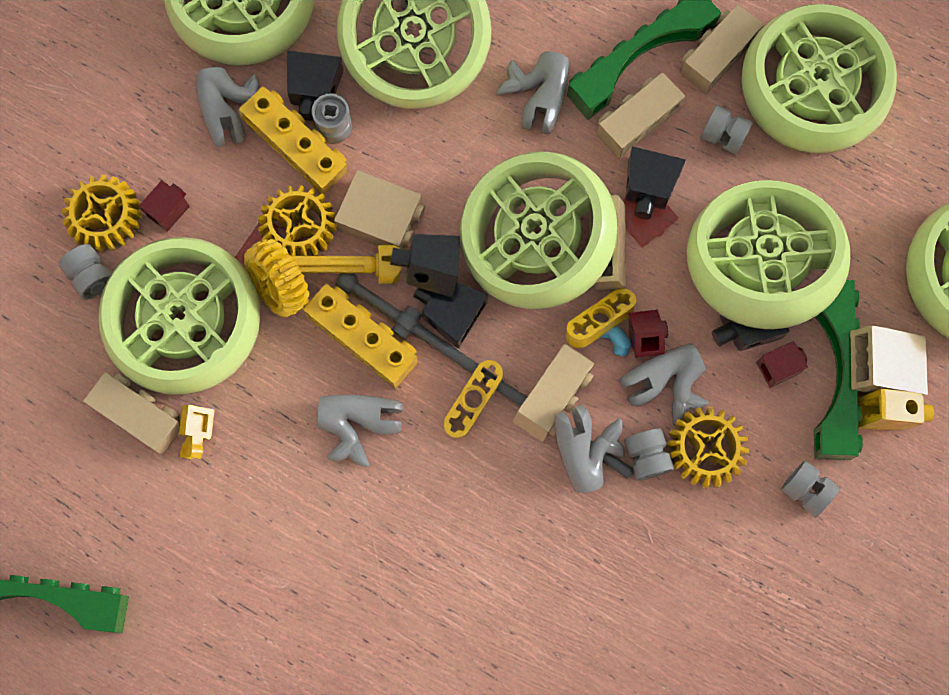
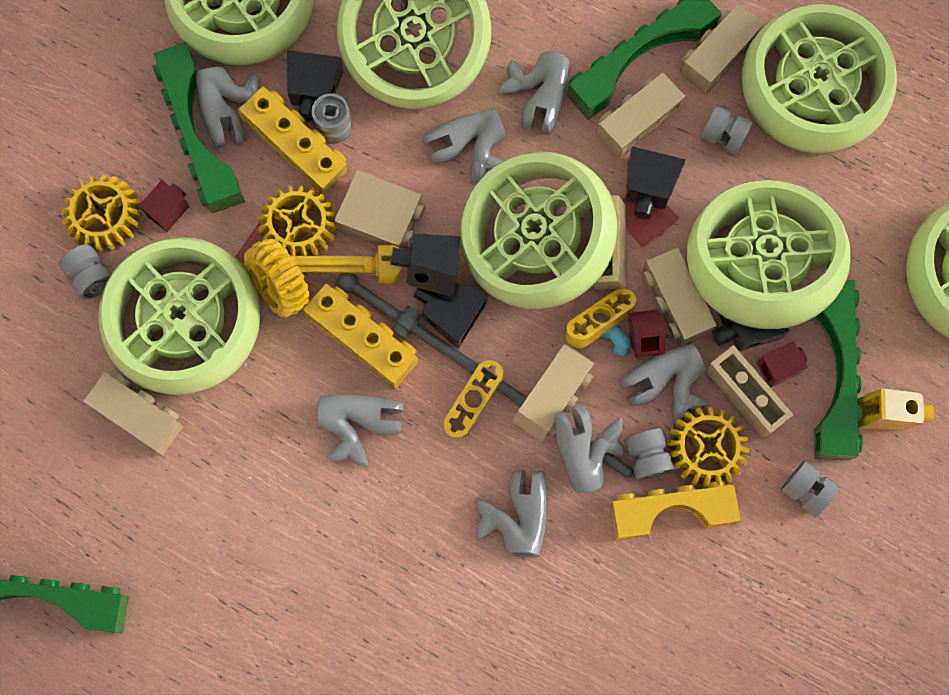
yellow plate [179,405,215,460] -> none
brick [850,325,928,396] -> none
none -> green arch [152,42,245,213]
none -> light grey piece [422,108,506,185]
none -> light grey piece [476,470,547,557]
none -> yellow arch [610,481,741,541]
none -> tan brick [641,247,717,346]
none -> tan brick [705,345,793,439]

